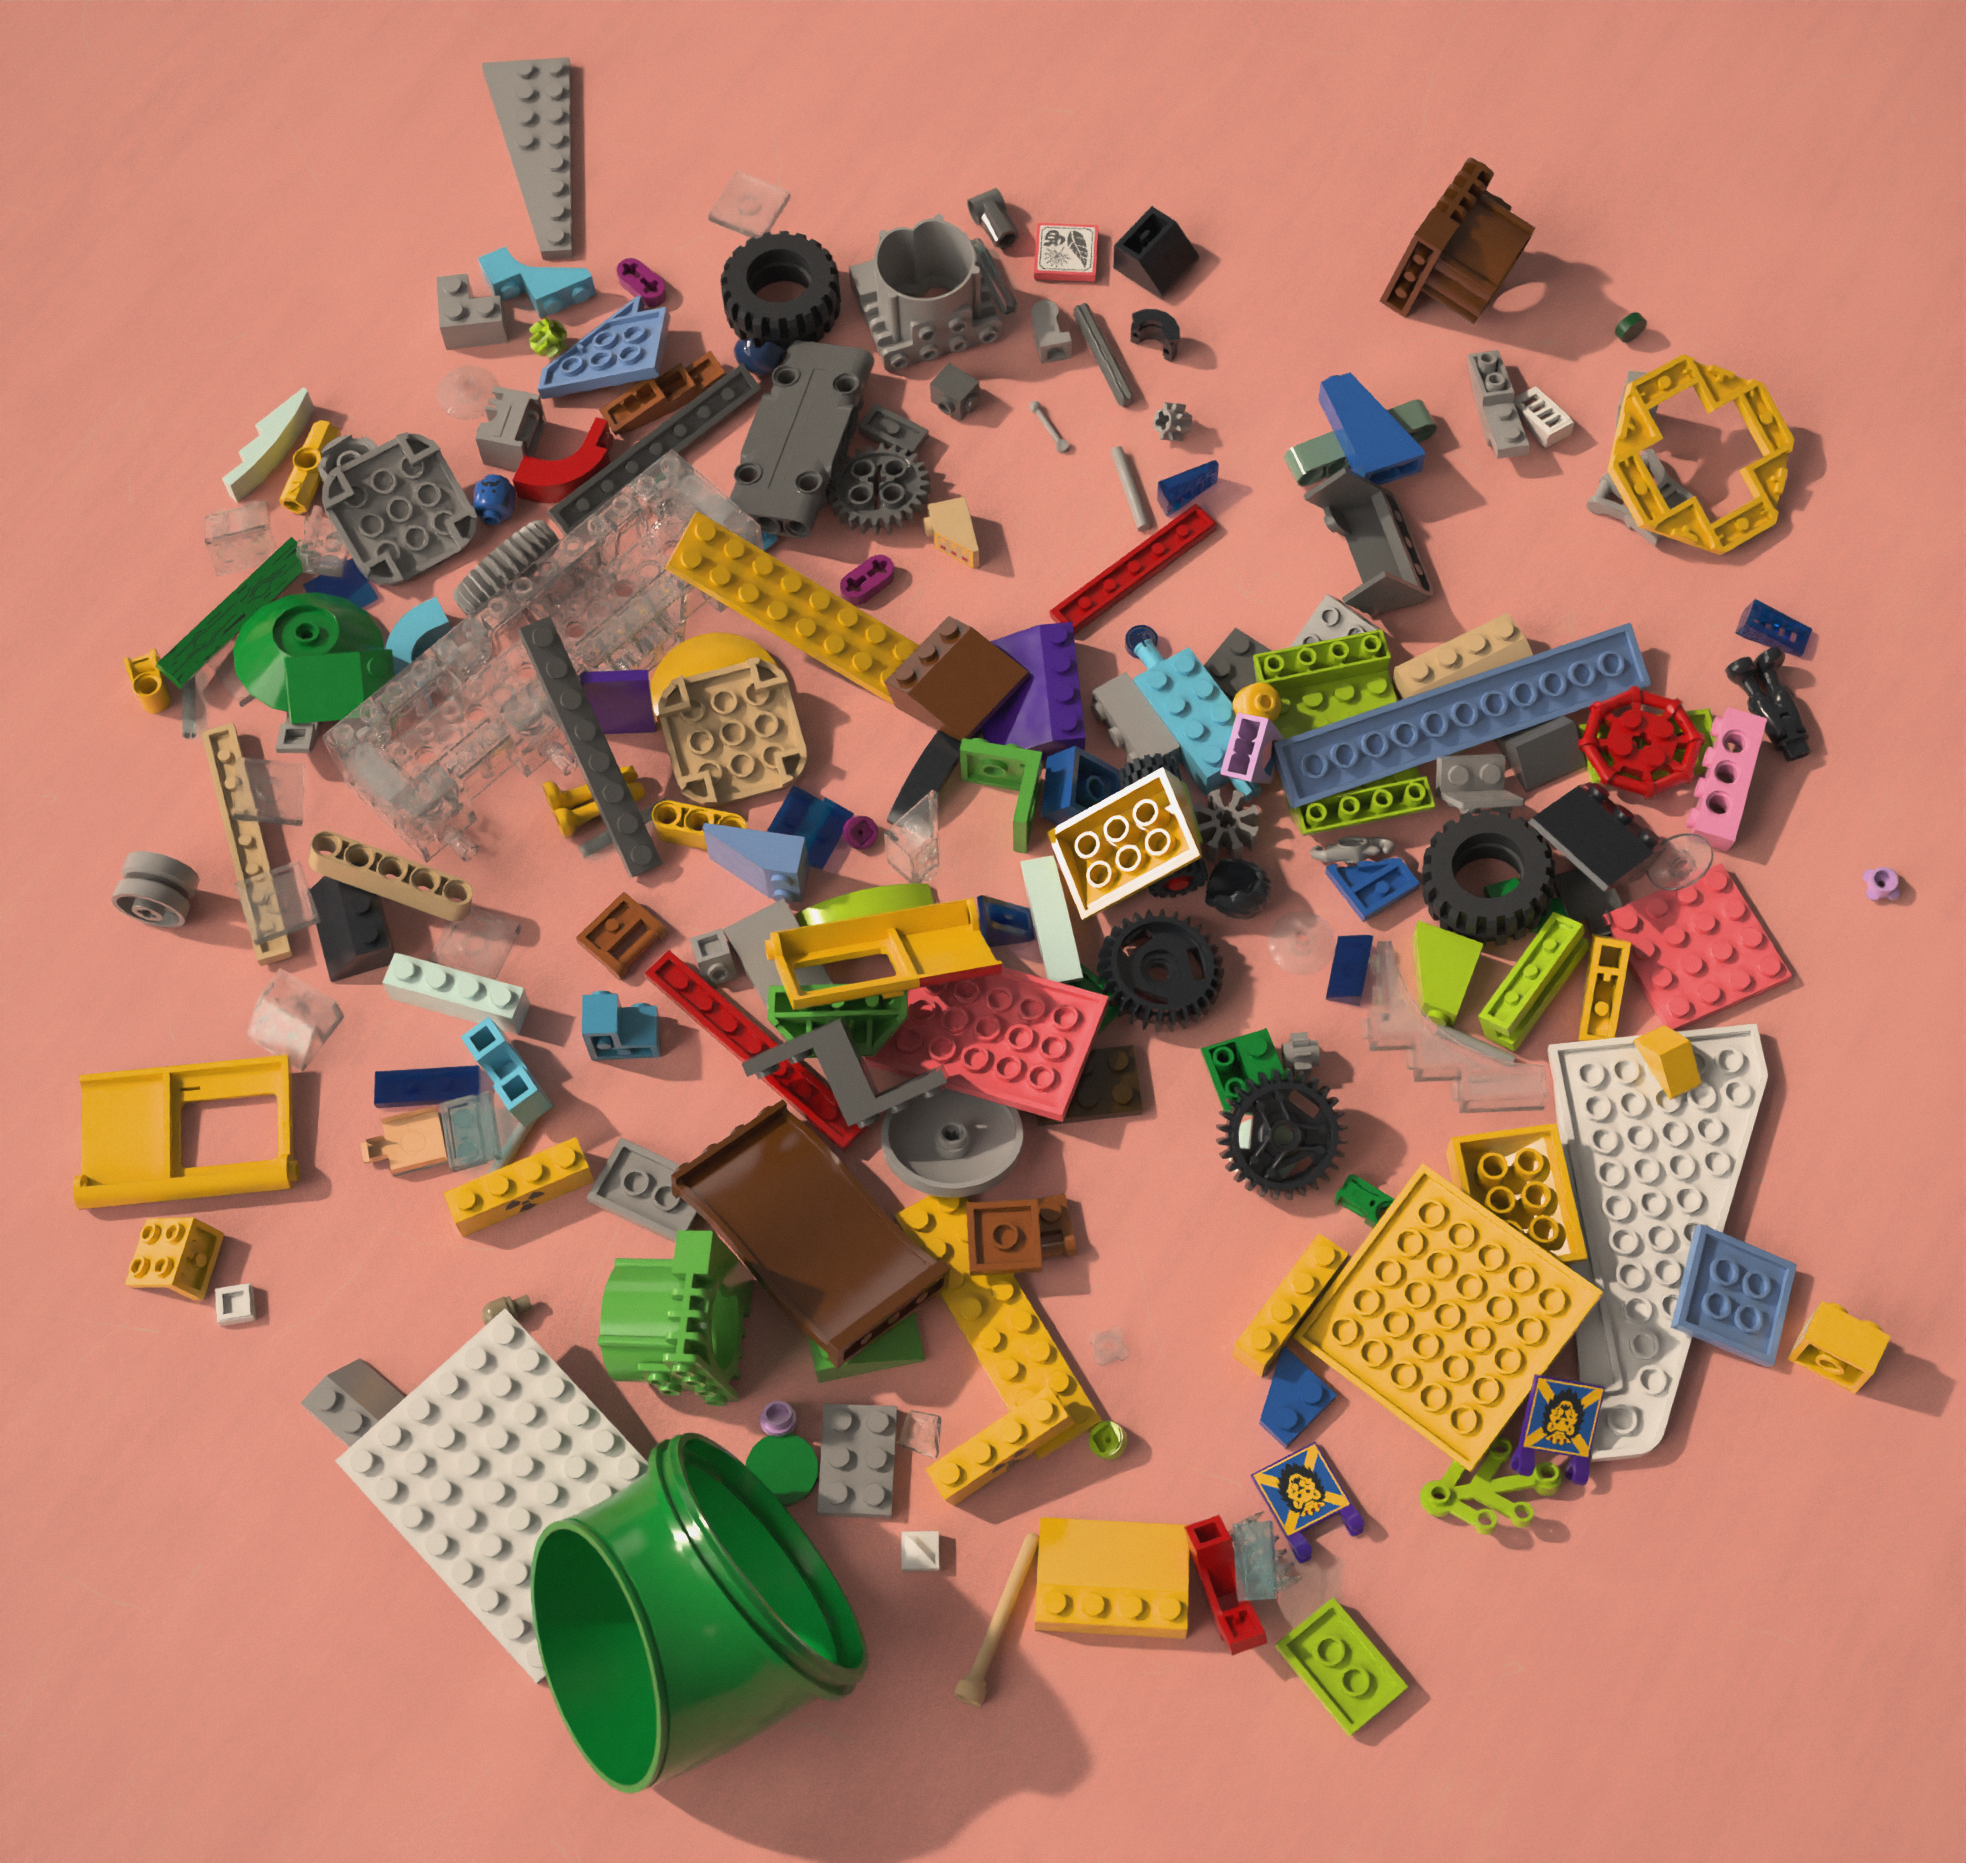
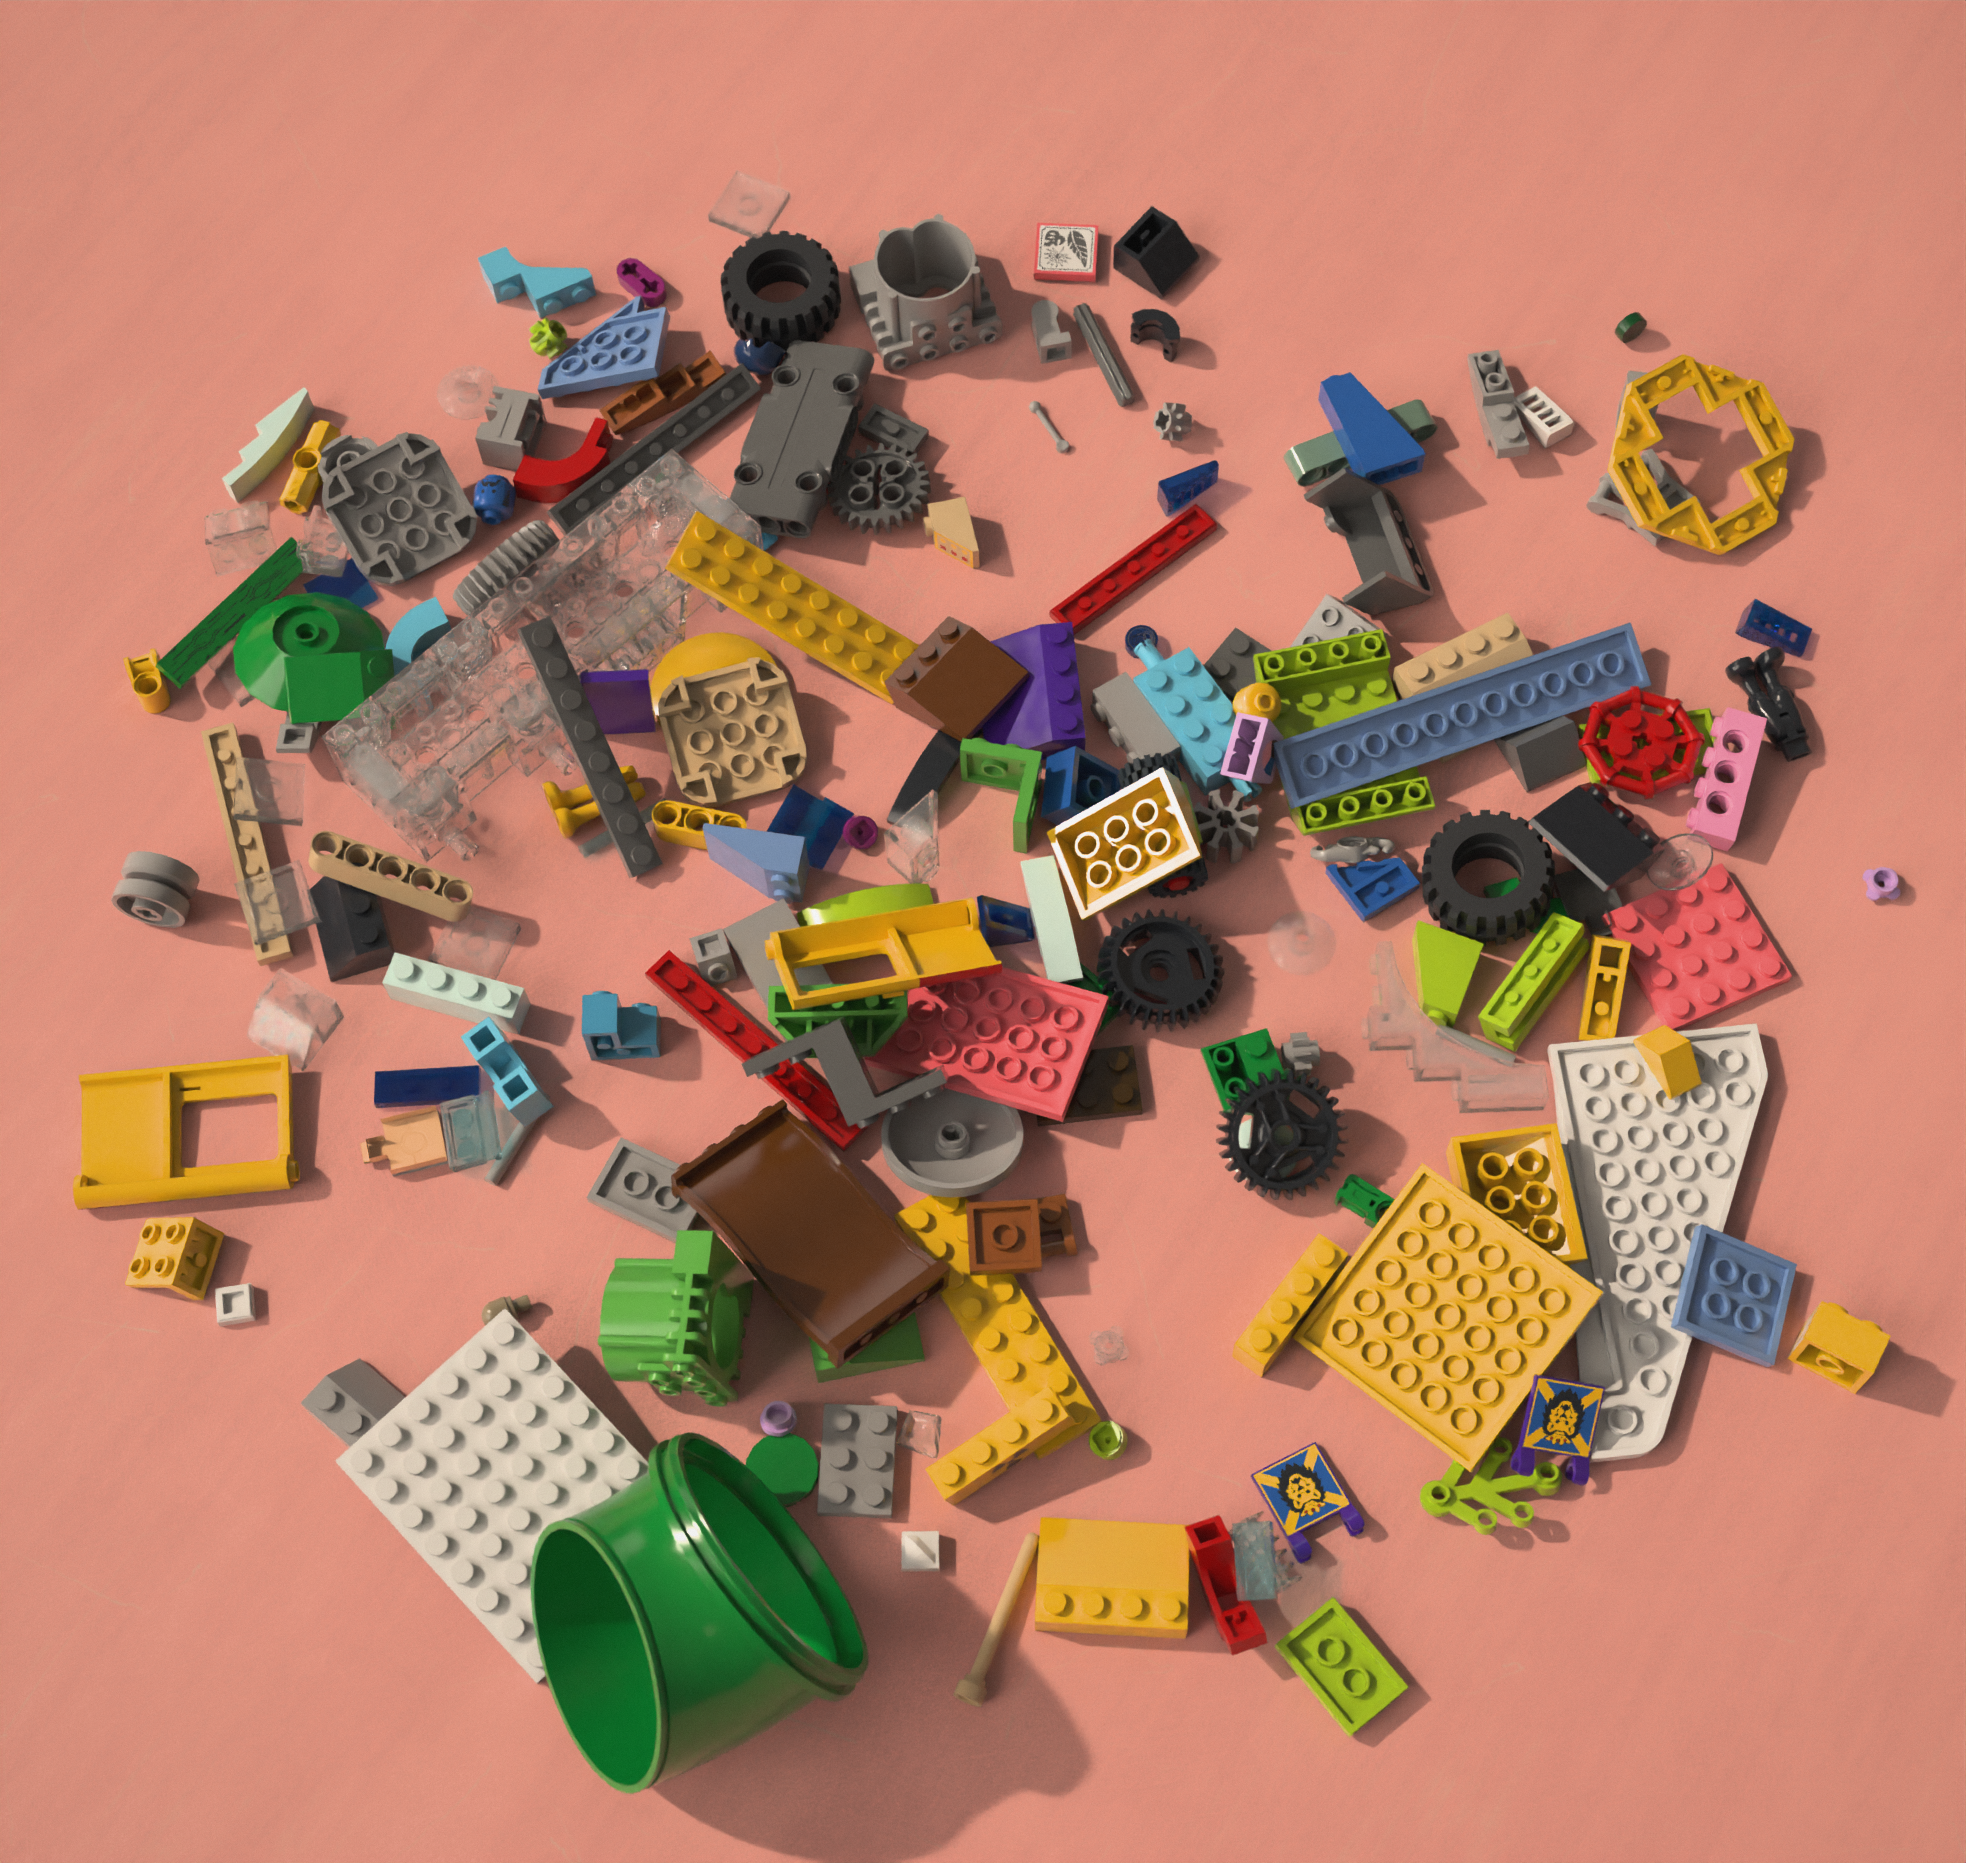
clear light blue piece [182,676,196,739] -> none
light grey brick [437,274,508,350] -> none
yellow brick [443,1137,595,1237] -> none
light grey wing [482,57,573,259] -> none
dark orange plate [576,892,669,980] -> none
magenta beam [840,555,895,606] -> none
dark grey brick [930,363,981,421] -> none
dark grey piece [967,188,1019,250] -> none
clear light blue axle [970,238,1017,315] -> none
light grey bar [1111,446,1150,532] -> none
black hair [1205,858,1272,920] -> none
blue wing [1259,1347,1337,1449] -> none
clear blue slope [1325,935,1373,1006] -> none
reddish brown hose [1379,158,1536,324] -> none
light grey bracket [1436,754,1524,814] -> none

